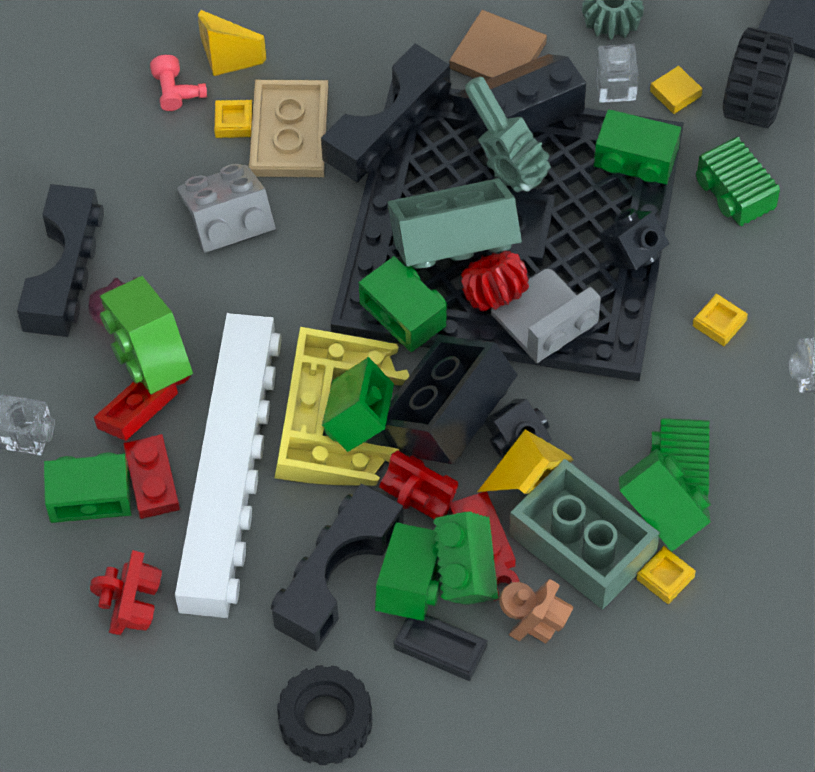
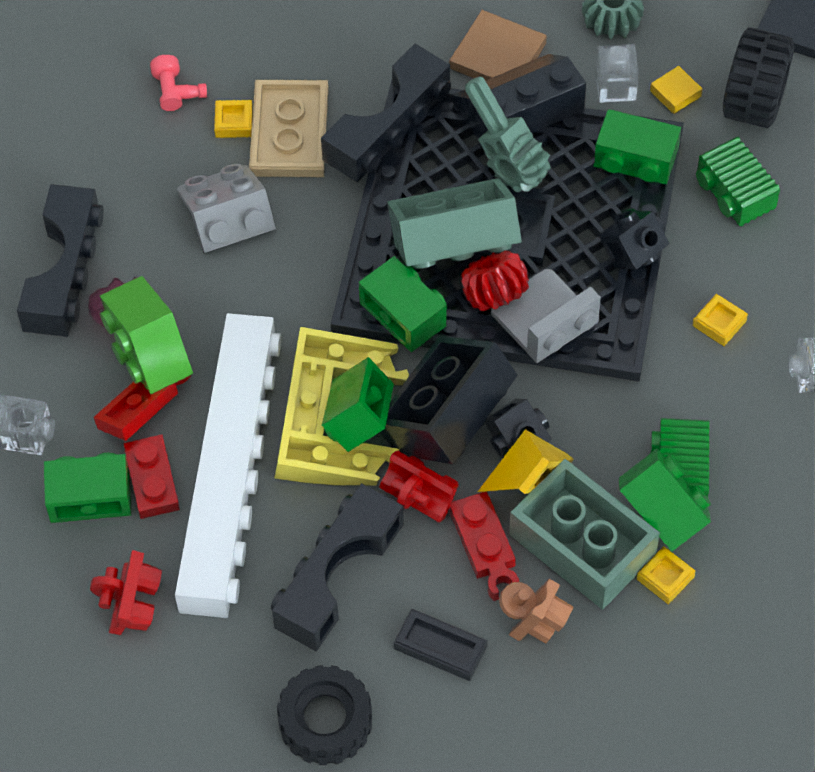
yellow slope [197,10,267,76] -> none
green brick [375,522,441,621] -> none
green brick [433,512,498,605] -> none

